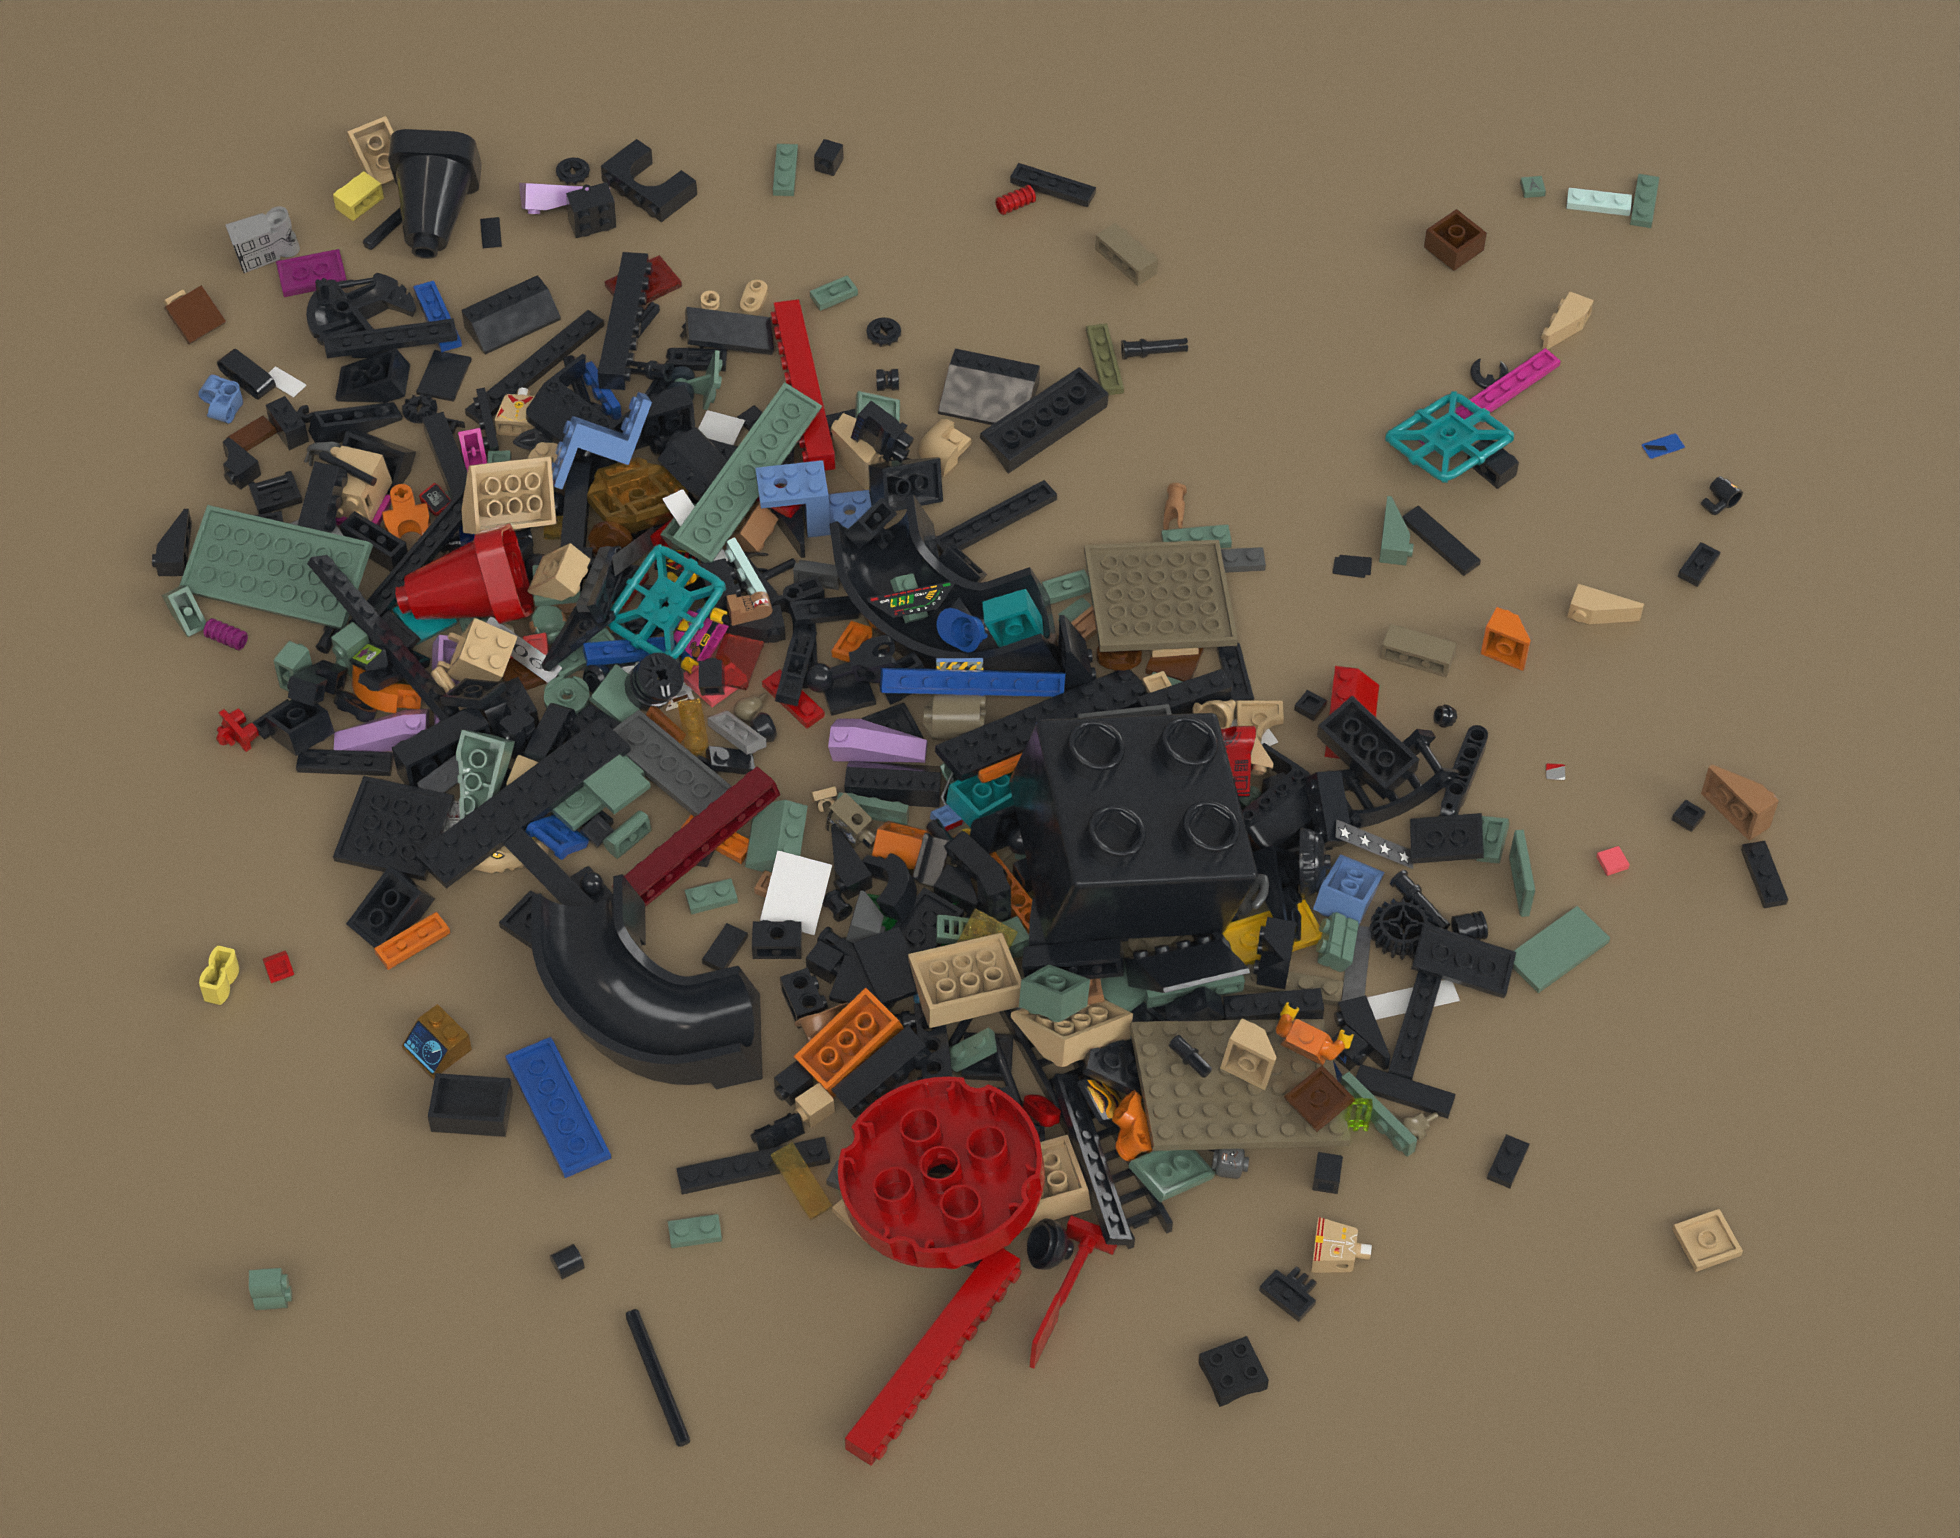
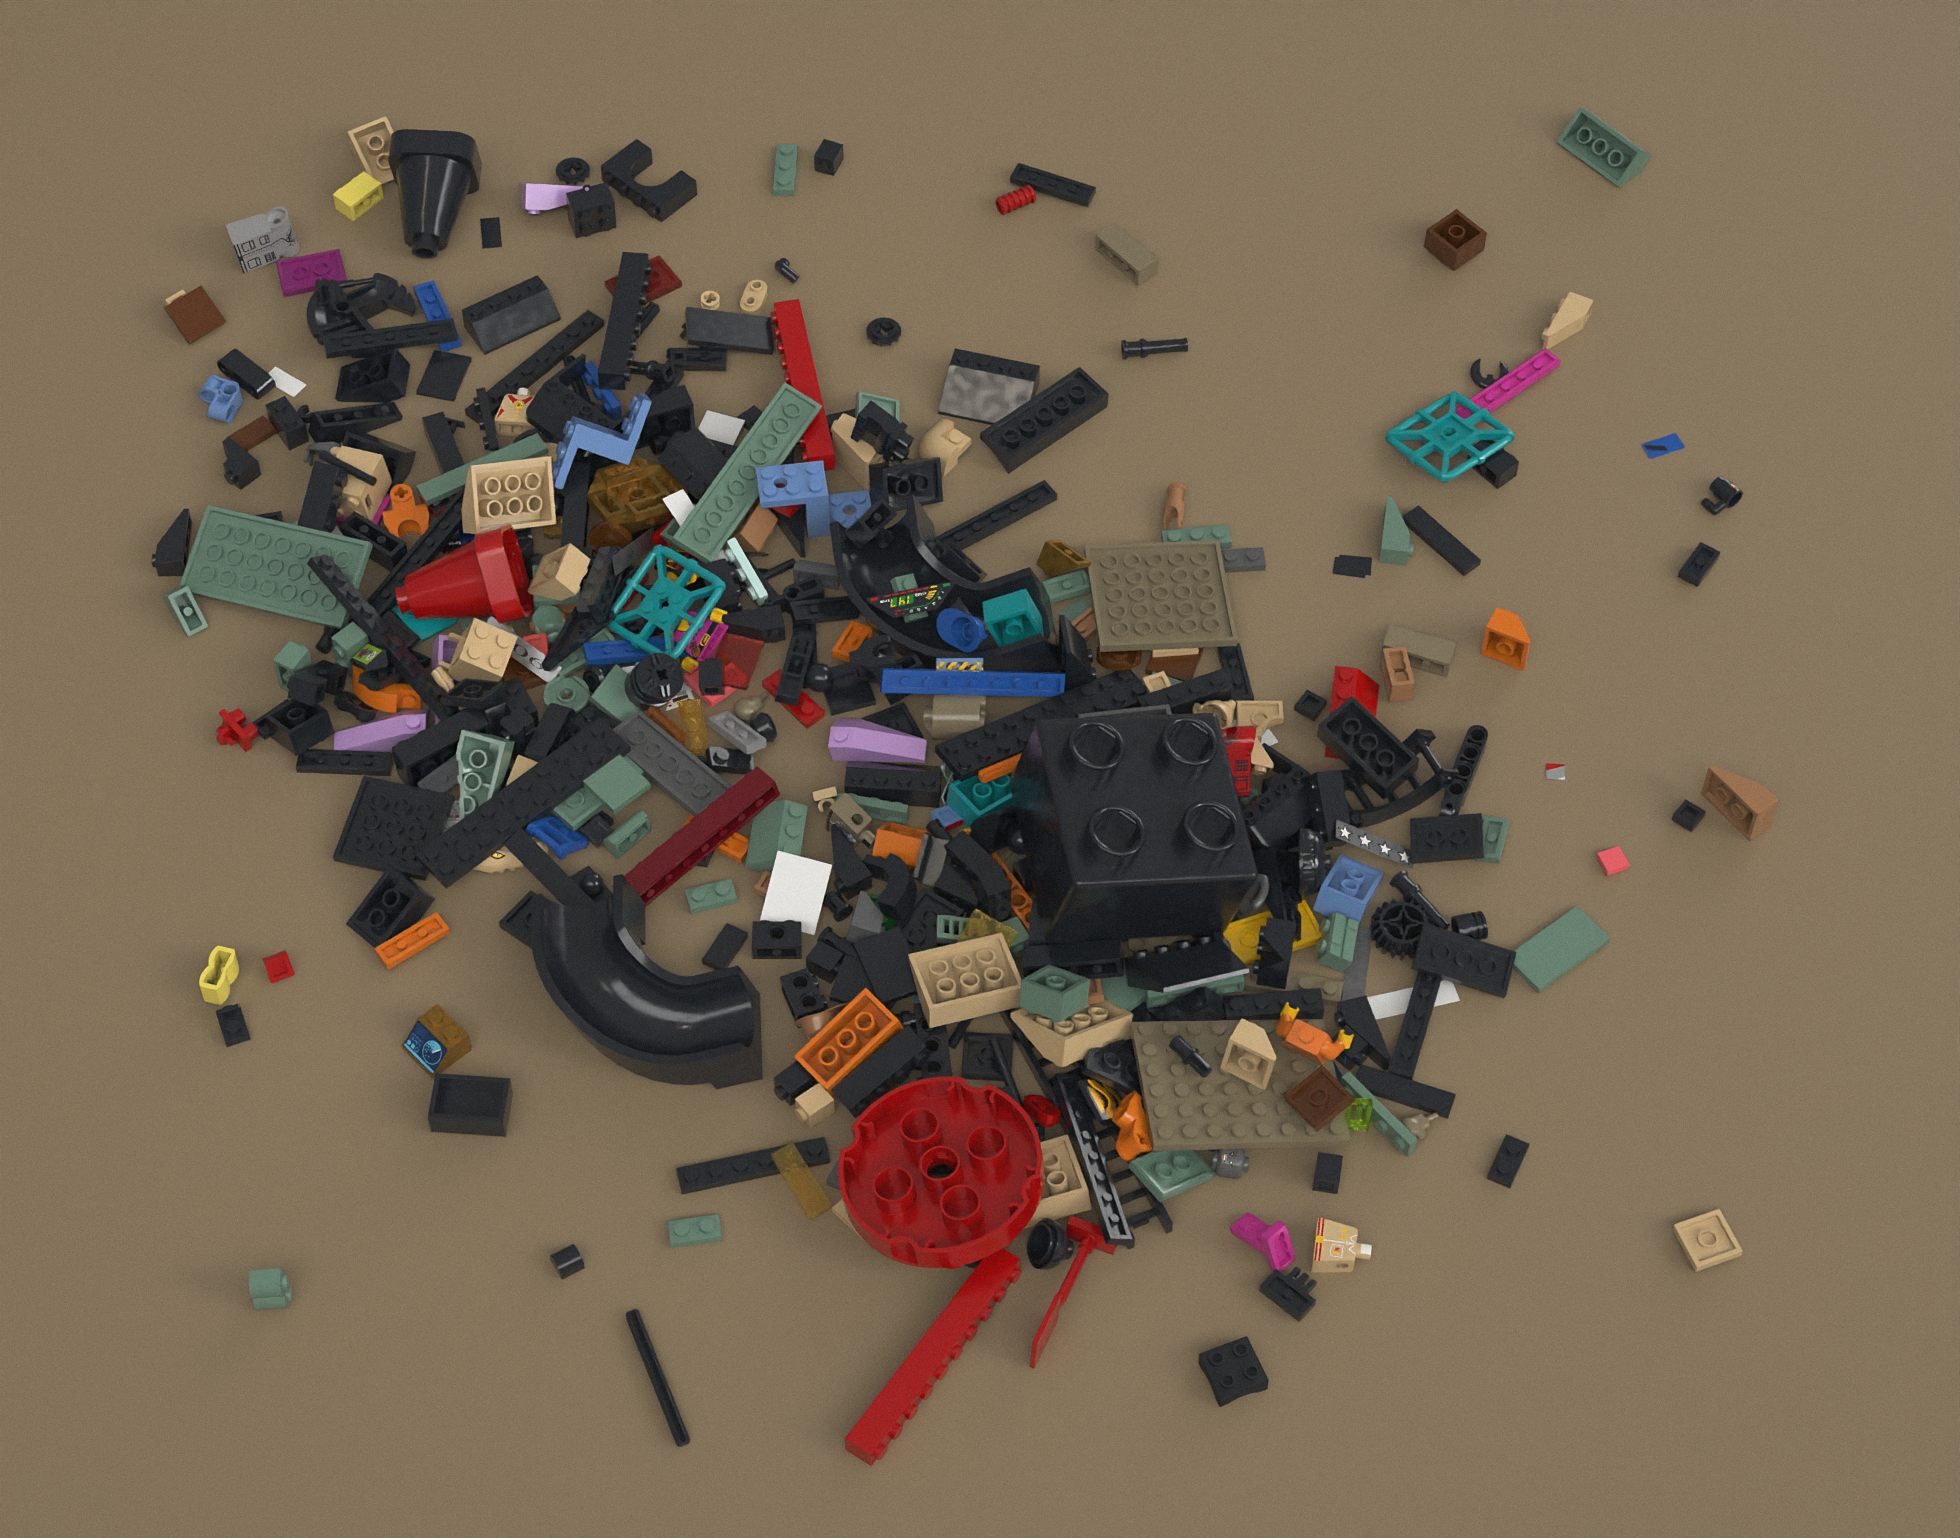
magenta piece [203,618,248,651] -> none
black plate [248,471,303,514] -> none
black axle [363,207,402,250] -> none
black gear [402,393,438,423] -> none
dark pink slope [458,428,487,472] -> none
blue plate [505,1037,611,1178] -> none
sand green plate [668,350,722,410] -> none
medium nougat leg [726,591,773,626] -> none
black hinge [750,1113,805,1151] -> none
sand green plate [810,275,858,311] -> none
black wheel [876,369,899,391] -> none
sand green plate [949,1027,997,1072] -> none
olive tile [1086,323,1124,395] -> none
black plate [1433,704,1458,728] -> none
sand green tile [1509,830,1535,917] -> none
sand green tile [1520,176,1546,198] -> none
light aqua plate [1566,188,1632,216] -> none
tan slope [1567,584,1644,624] -> none
sand green plate [1630,174,1659,228] -> none
black plate [1741,840,1788,908] -> none
none -> black bracket [216,1004,251,1047]
none -> sand green tile [416,433,548,506]
none -> black arm [775,258,800,284]
none -> pearl gold slope [1036,539,1091,577]
none -> dark pink bracket [1230,1212,1296,1272]
none -> medium nougat brick [1380,646,1415,702]
none -> sand green slope [1557,107,1652,187]

